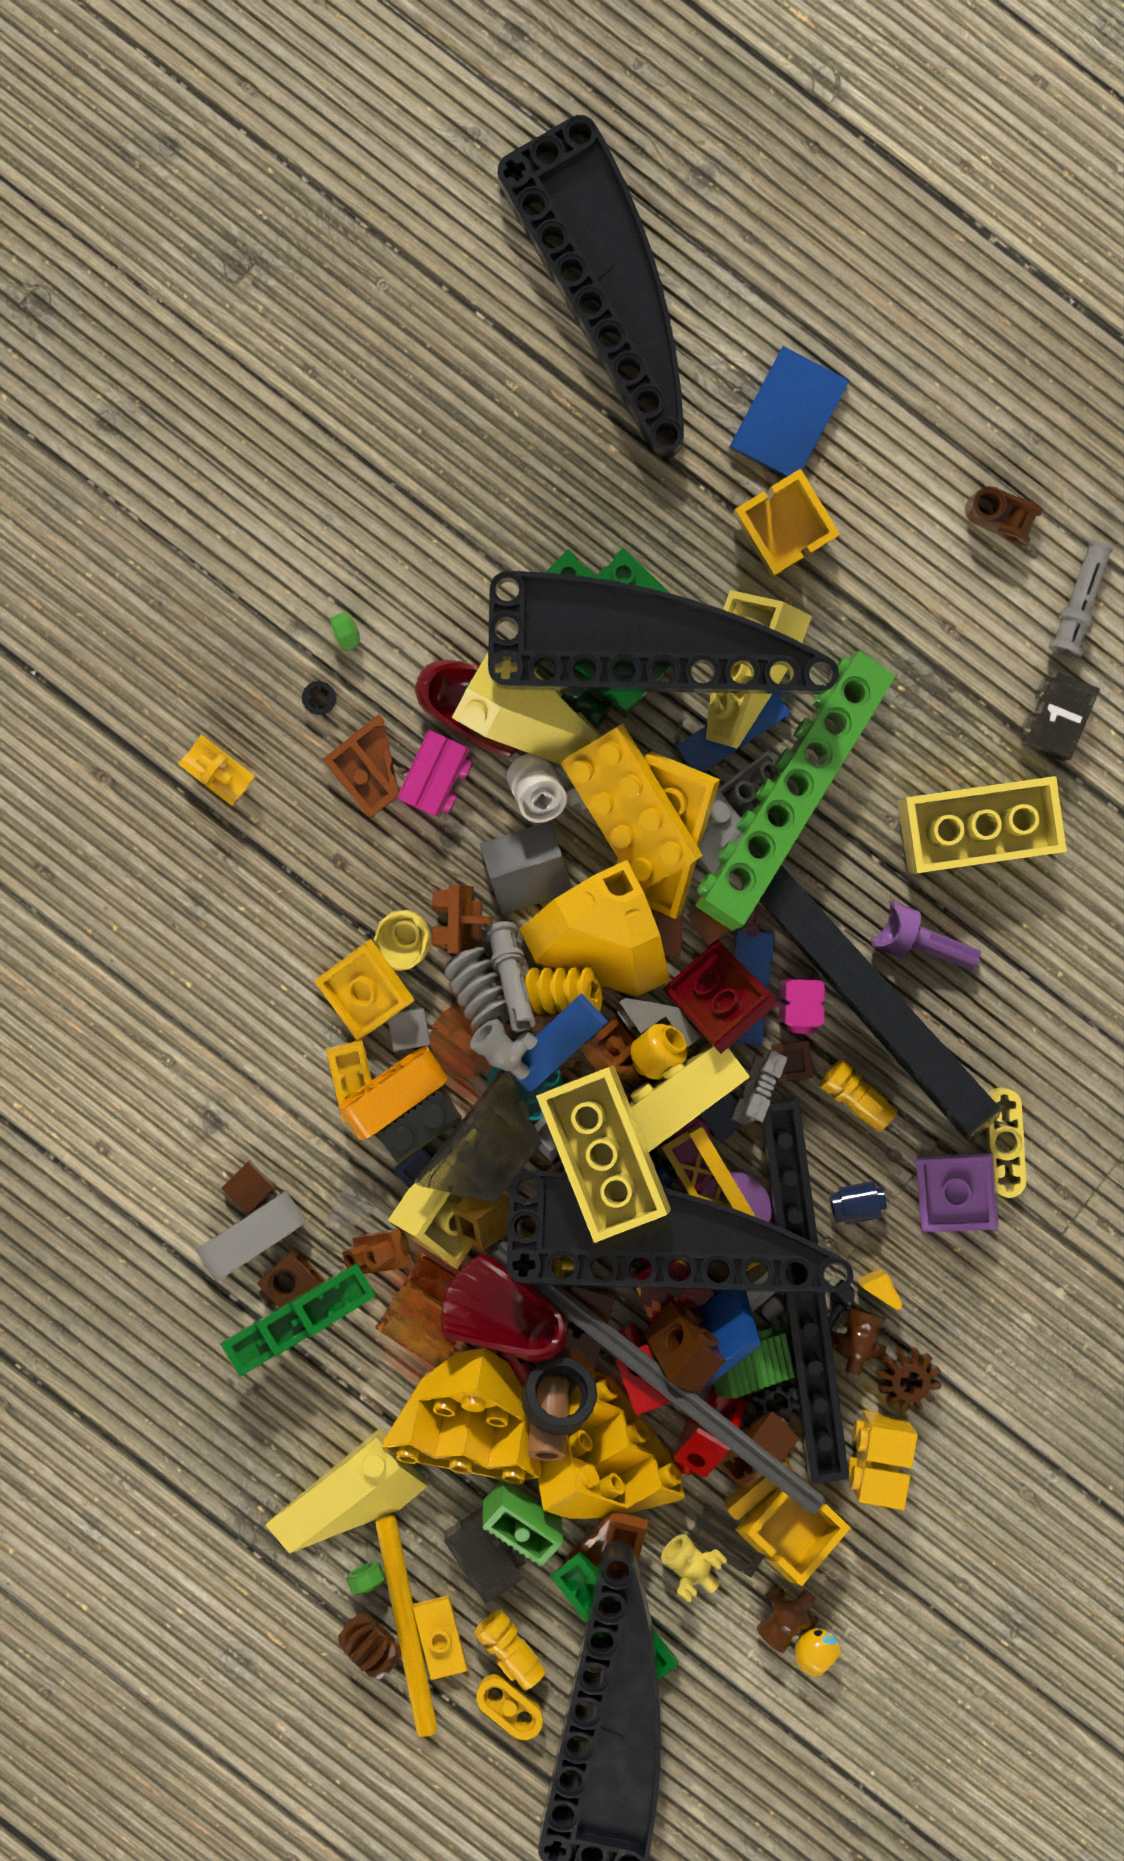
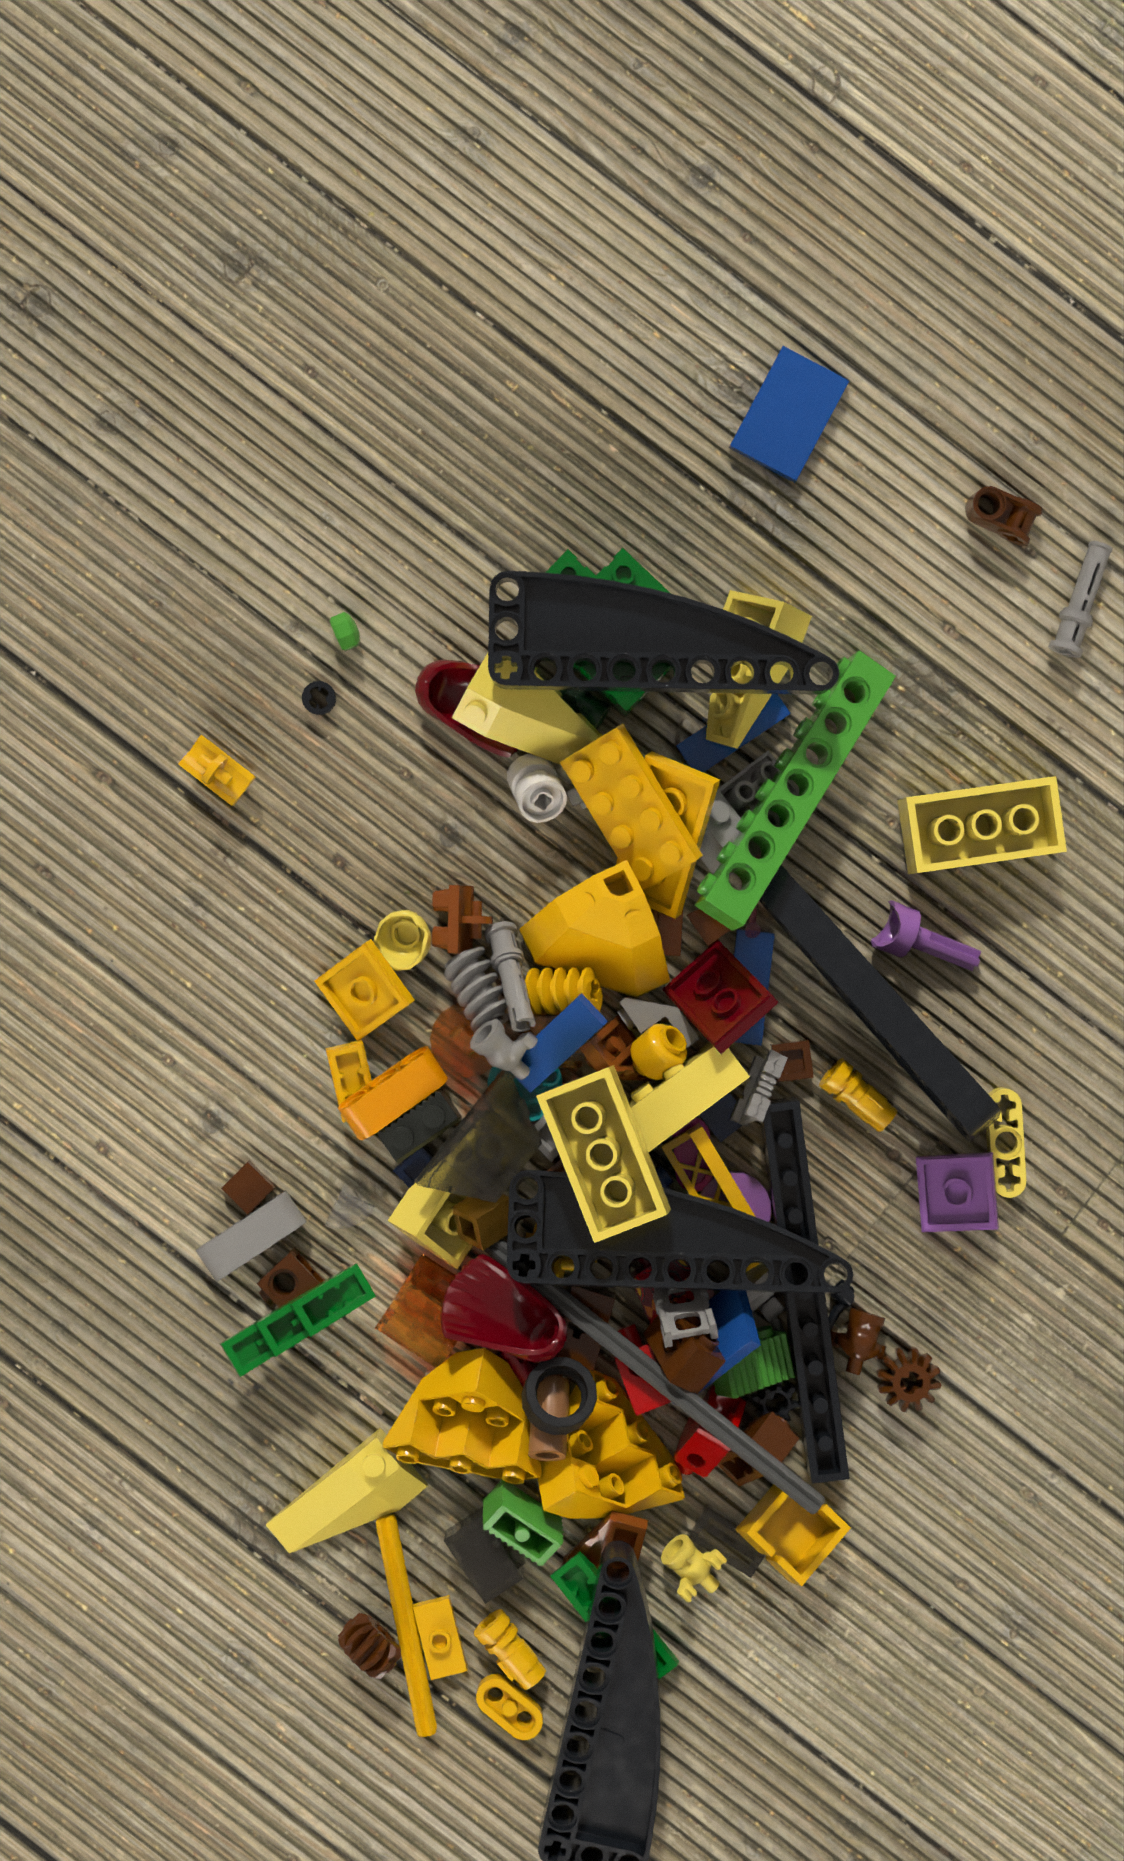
dark orange wing [322,714,399,819] -> none
dark orange hips [342,1229,410,1274] -> none
bright green tile [346,1561,385,1595] -> none
light grey tile [388,1007,431,1051] -> none
dark pink brick [397,730,474,819] -> none
dark grey slope [480,821,572,915] -> none
black beam [497,115,684,458] -> none
yellow plate [725,1457,793,1520] -> none
yellow piece [733,468,840,578] -> none
reddish brown piece [757,1584,819,1653] -> none
dark pink brick [778,978,825,1034] -> none
yellow piece [794,1628,841,1677] -> none
dark blue brick [829,1181,887,1225] -> none
yellow piece [847,1410,918,1510] -> none
yellow slope [857,1268,903,1310] -> none
clear smoke brick [1020,672,1100,762] -> none
none -> light grey piece [653,1289,719,1348]

